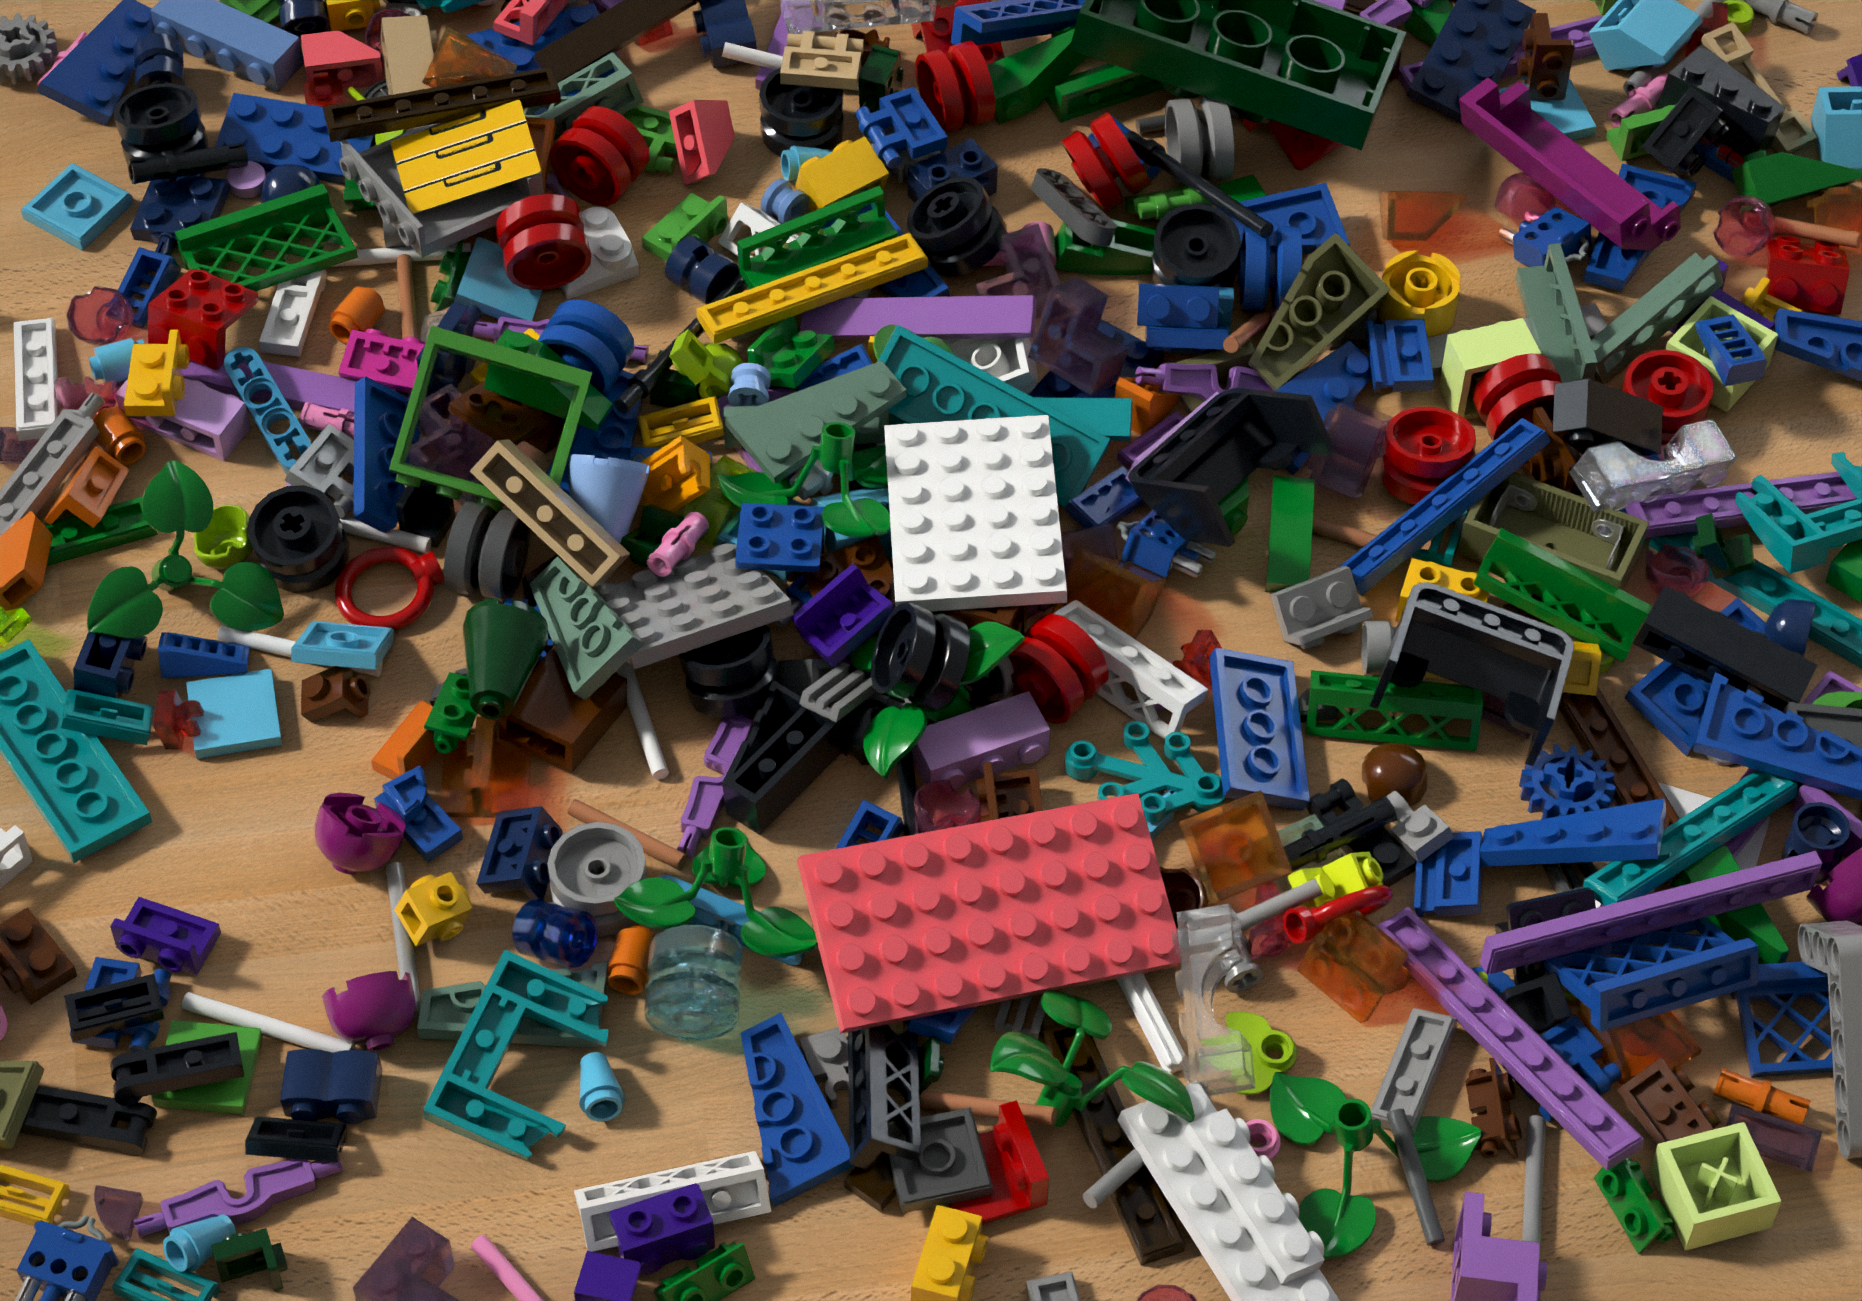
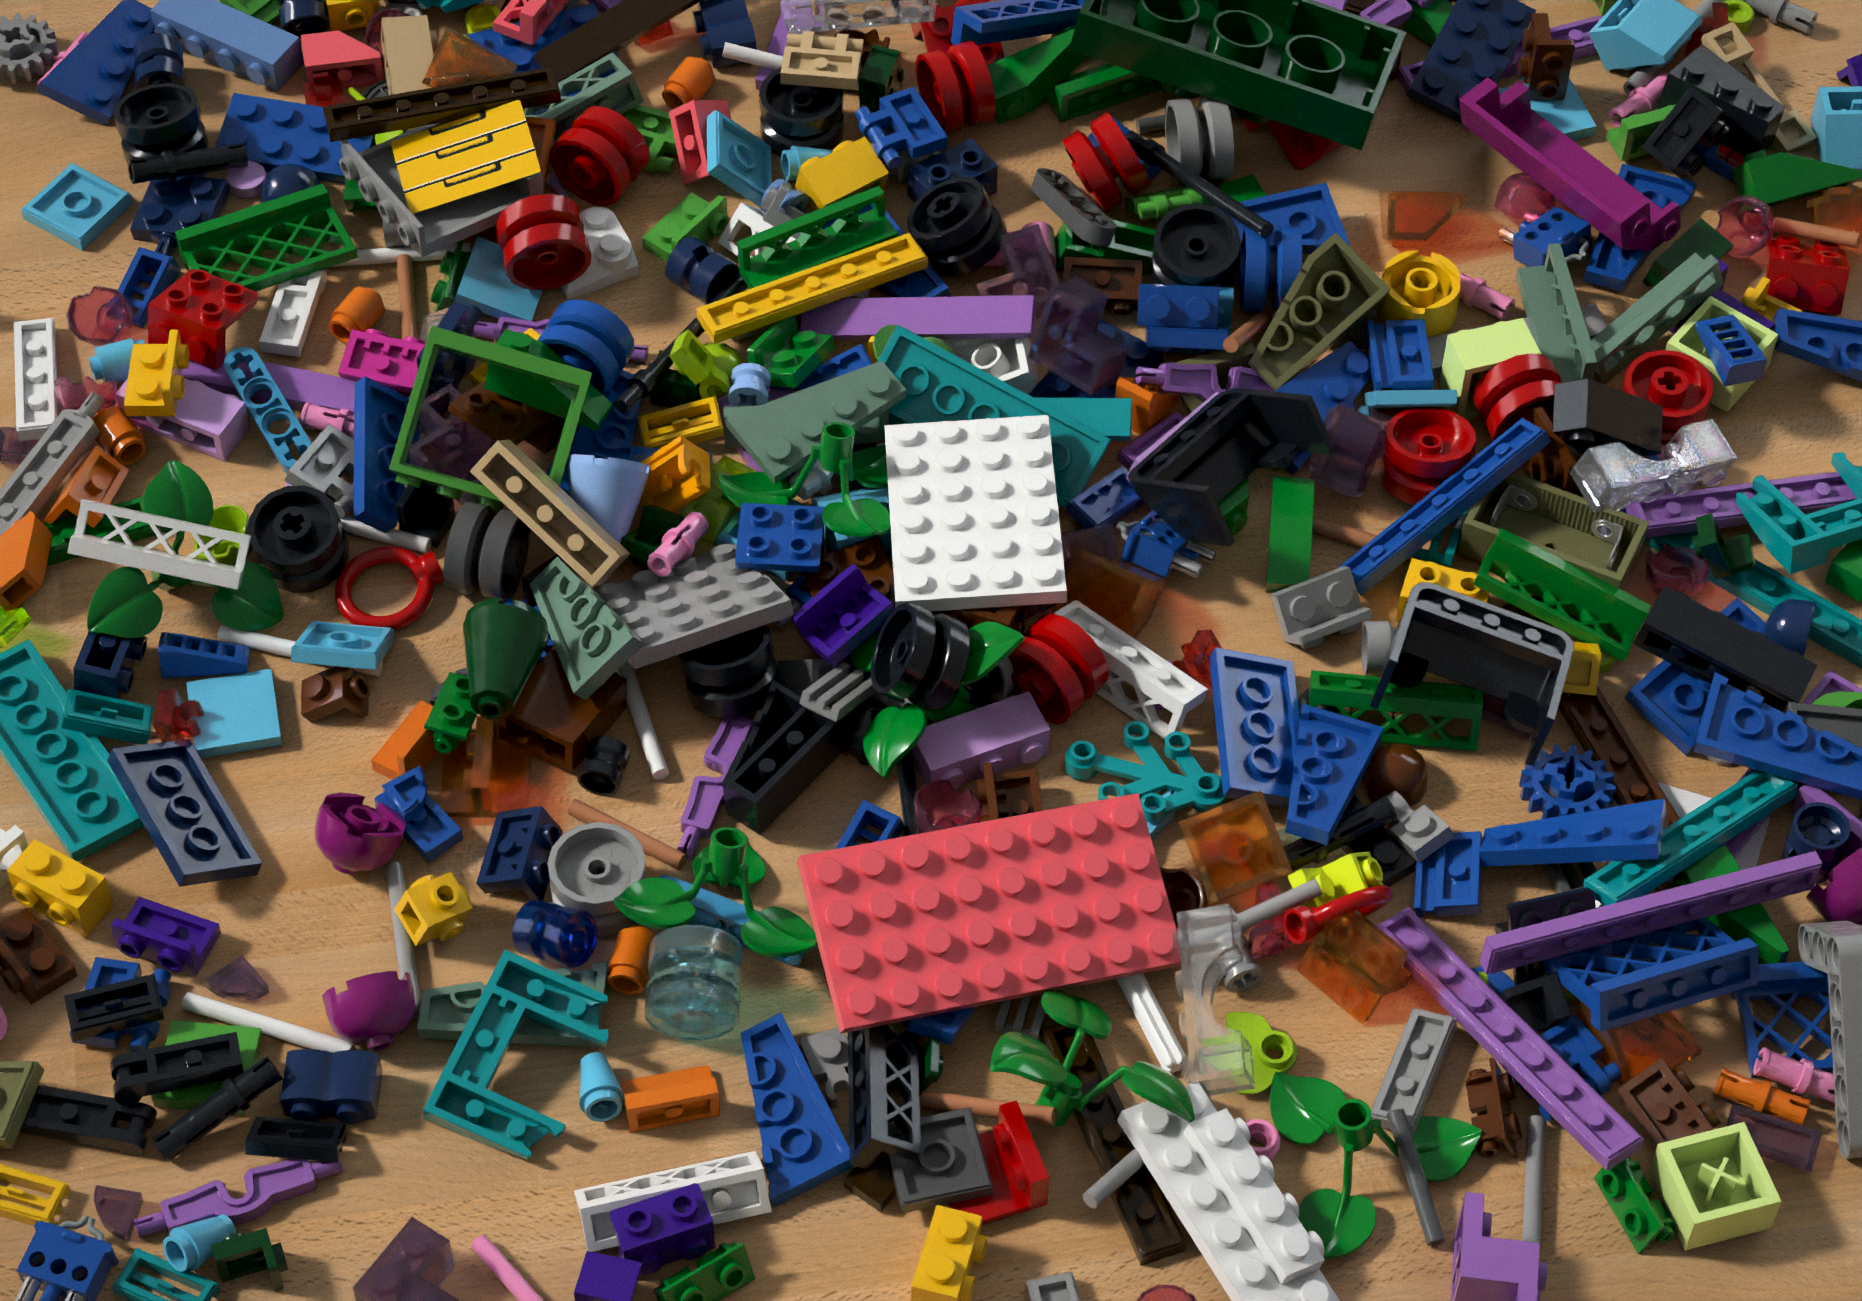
none -> yellow brick [7,839,114,938]
none -> white fence [67,499,251,590]
none -> dark blue plate [107,739,262,887]
none -> black pin [152,1055,283,1162]
none -> tile [205,955,270,1000]
none -> neon yellow tile [465,4,501,34]
none -> black wheel [577,736,630,796]
none -> orange panel [620,1065,720,1133]
none -> orange brick [662,57,715,109]
none -> medium azure tile [707,110,772,208]
none -> light grey bracket [760,182,805,239]
none -> reddish brown bracket [1062,257,1143,315]
none -> blue wing [1285,703,1384,845]
none -> medium azure tile [1364,389,1457,409]
none -> bright pink pin [1459,271,1515,321]
none -> dark green hinge [1642,218,1734,287]
none -> bright pink pin [1753,1047,1835,1104]

